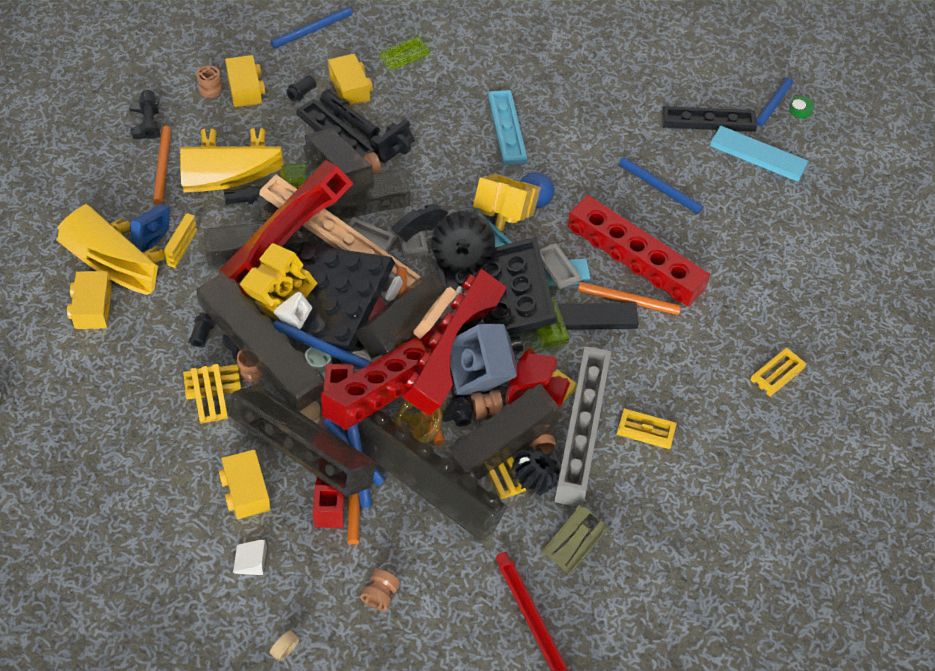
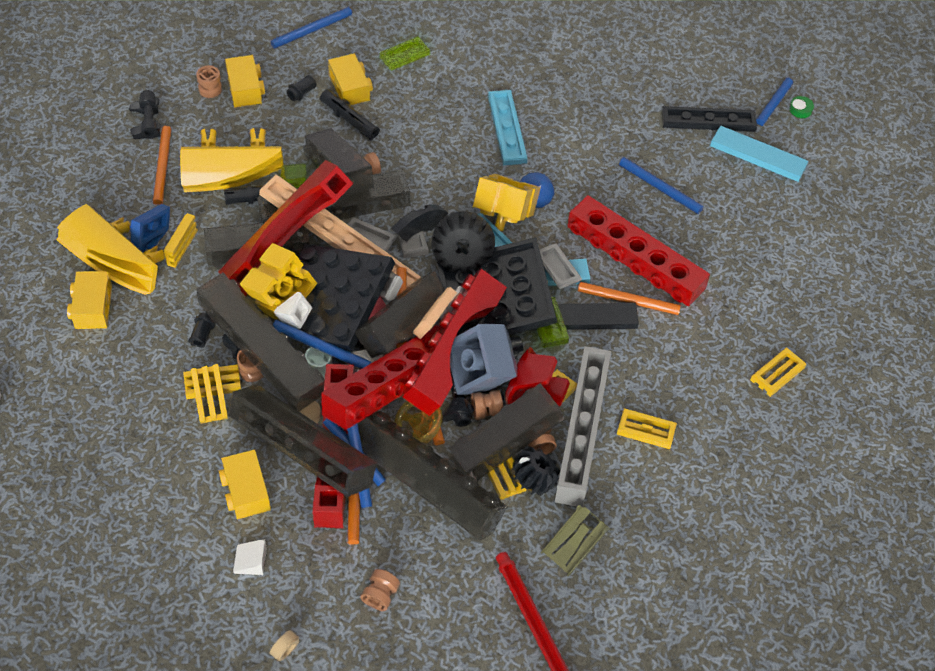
black tile [296,99,377,159] -> none
black hips [370,119,415,164] -> none

